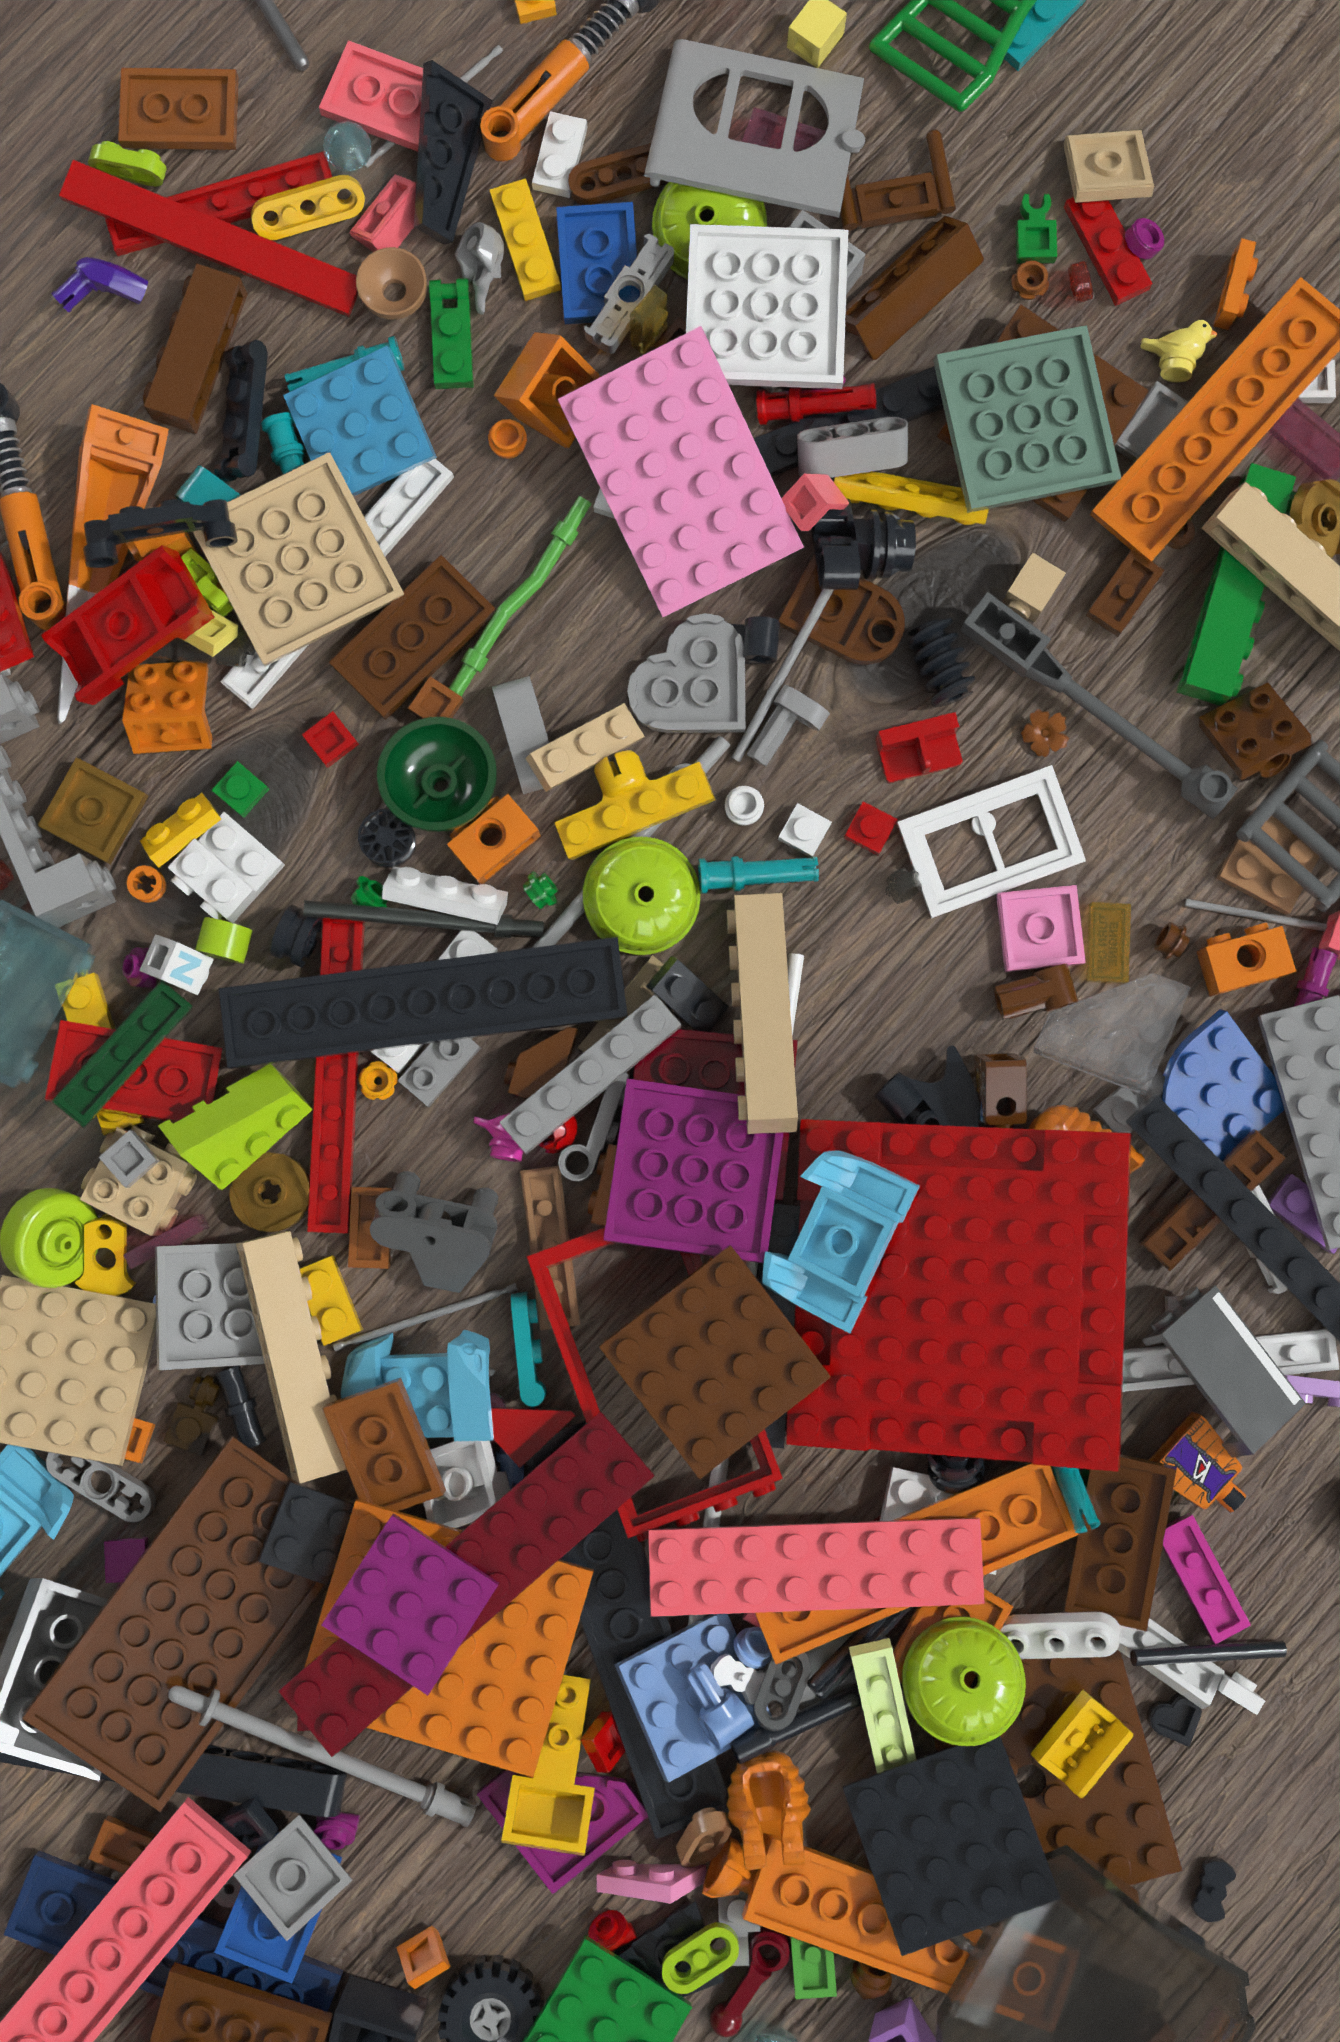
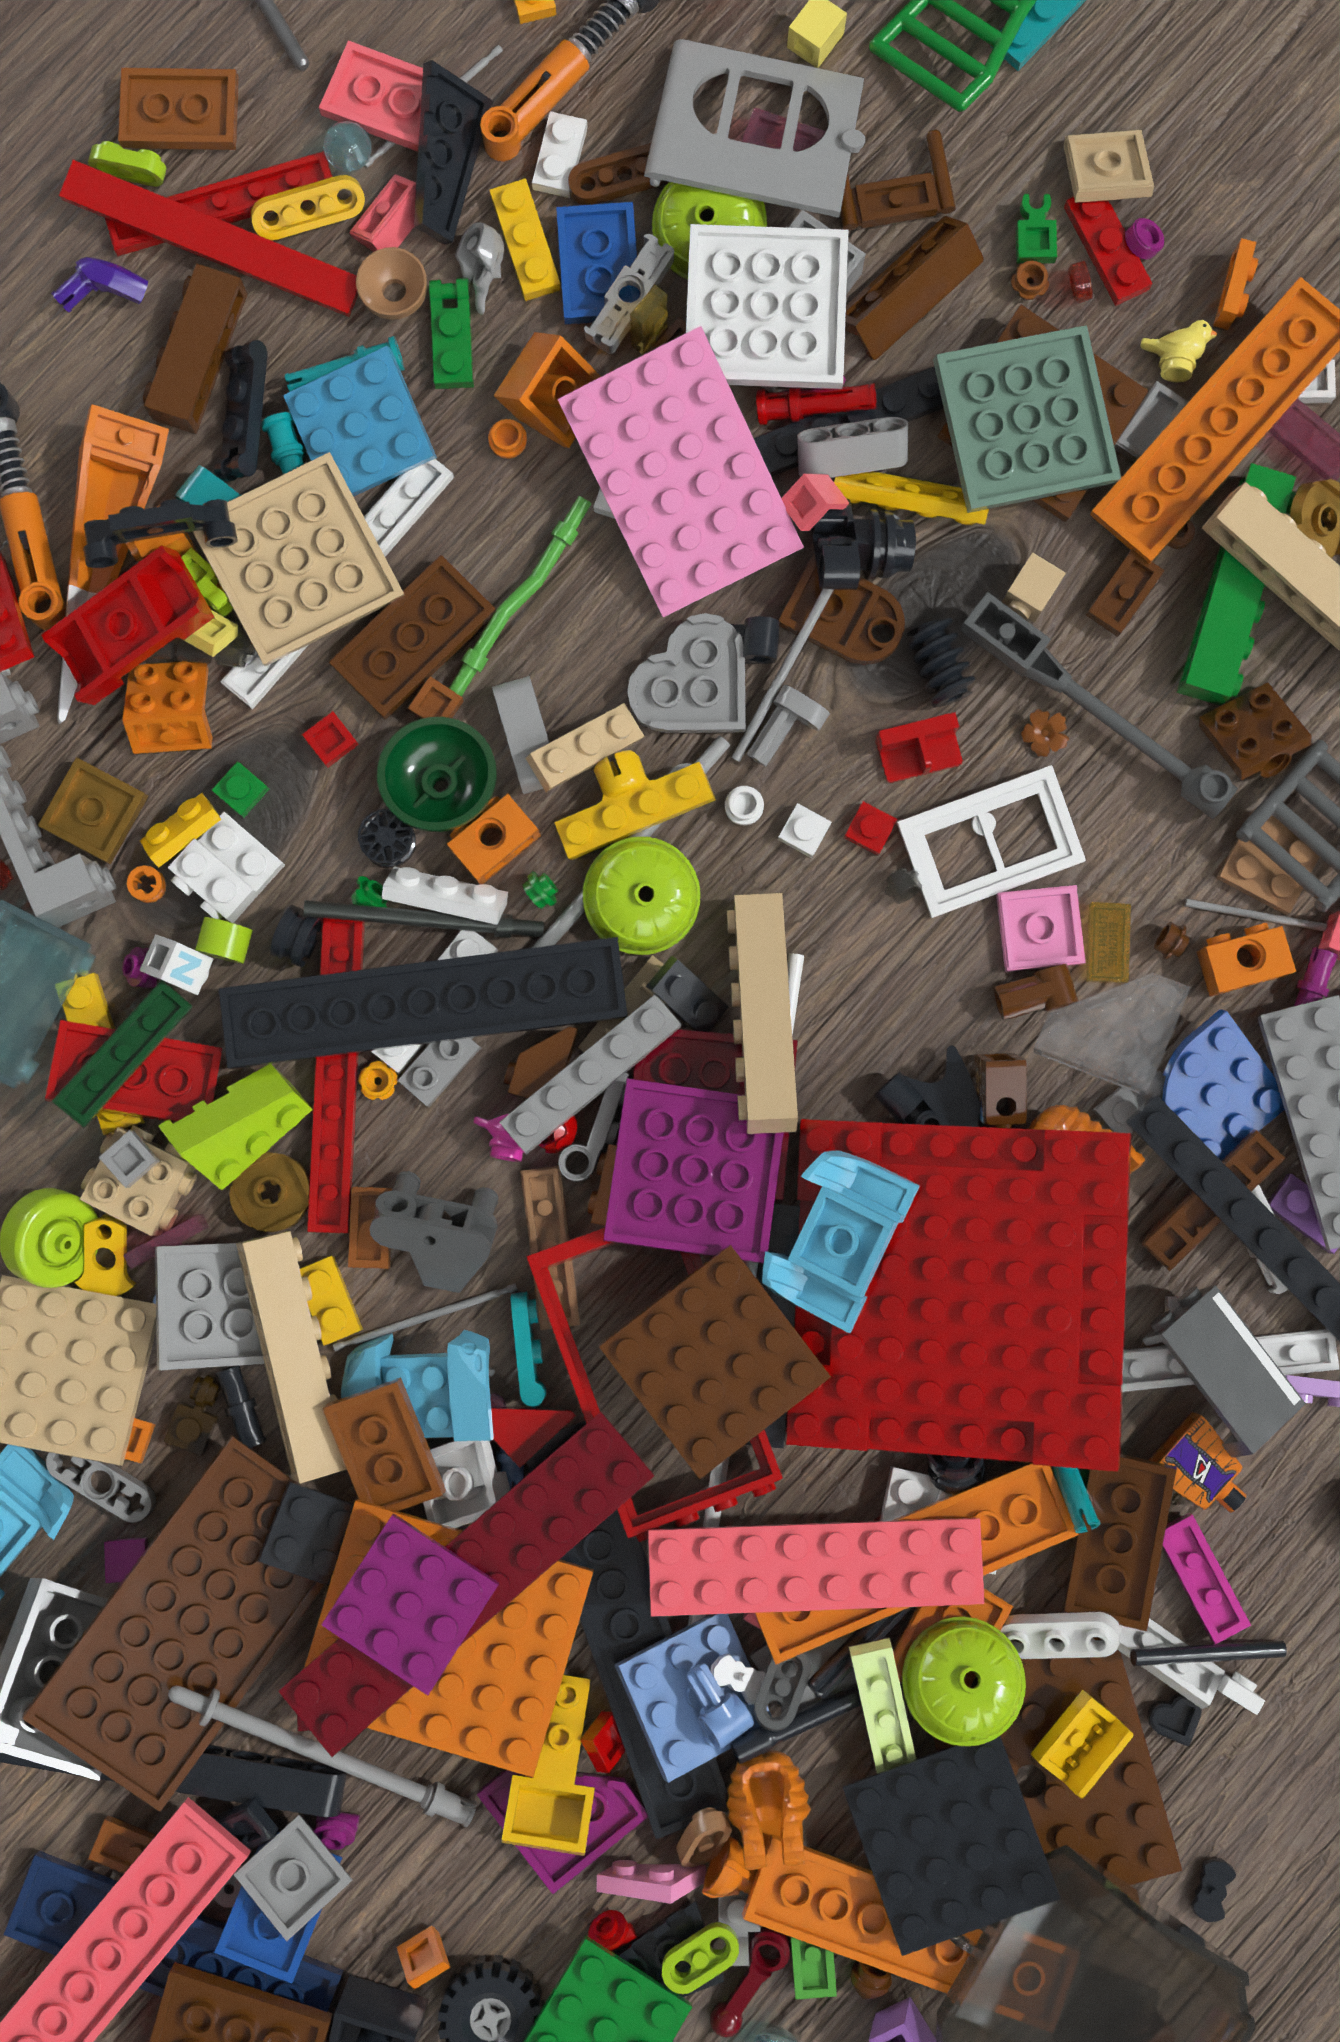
teal pin [698,856,819,894] -> none
light blue plate [734,1627,772,1669] -> none

